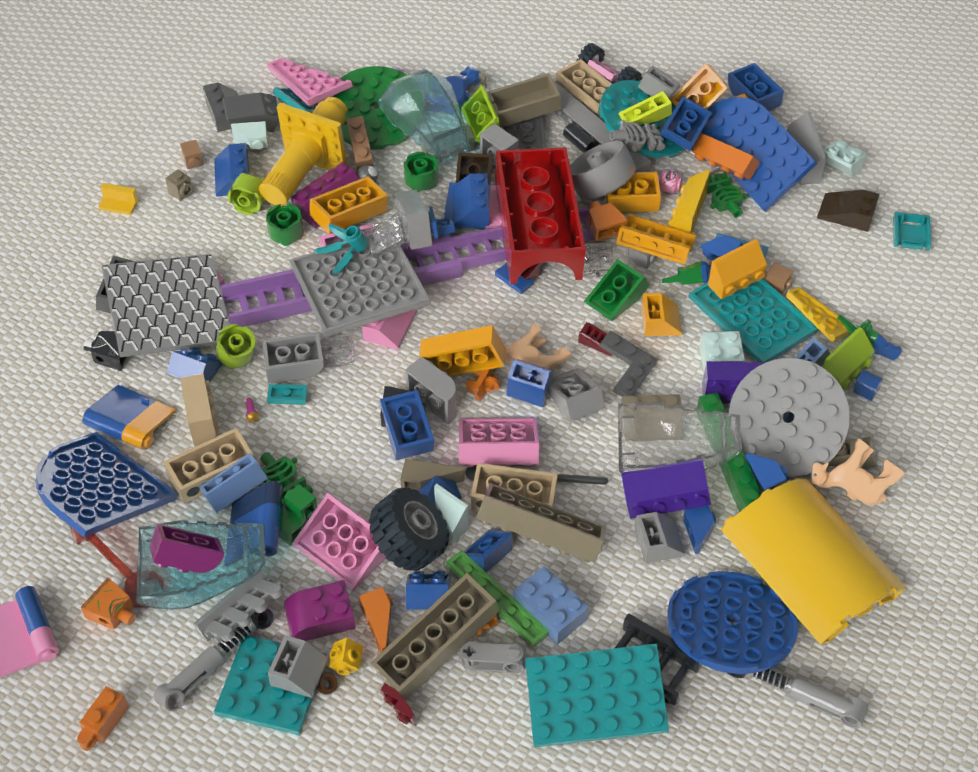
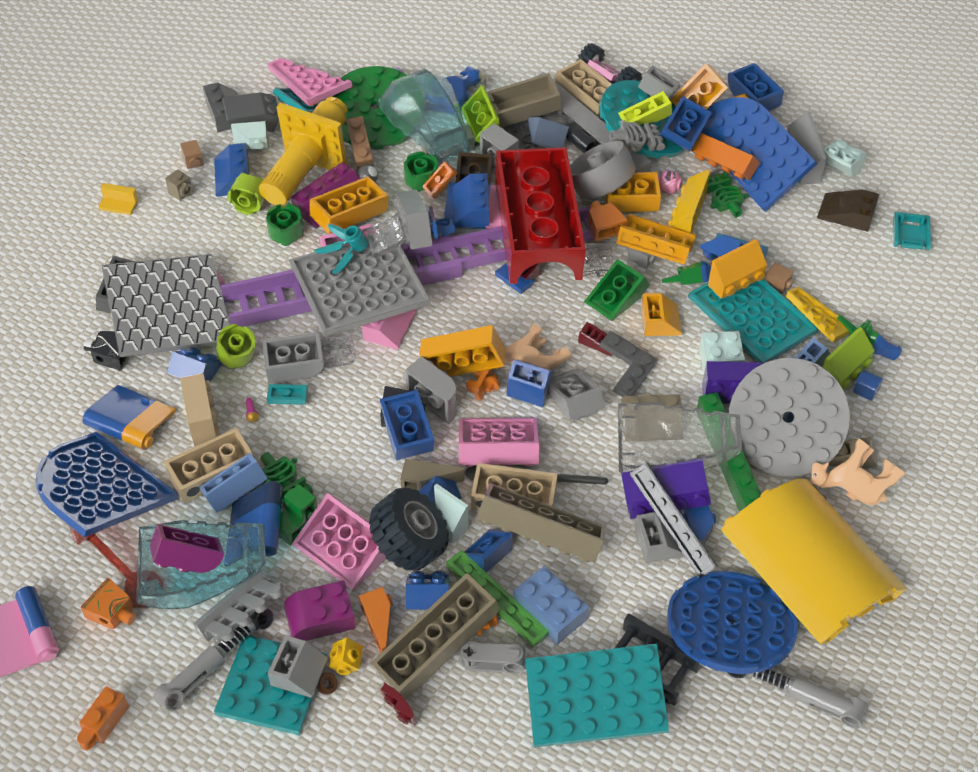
blue slope [745,453,790,491] -> none
none -> orange brick [422,161,458,199]
none -> sand blue slope [528,117,569,148]
none -> tile [630,462,718,578]

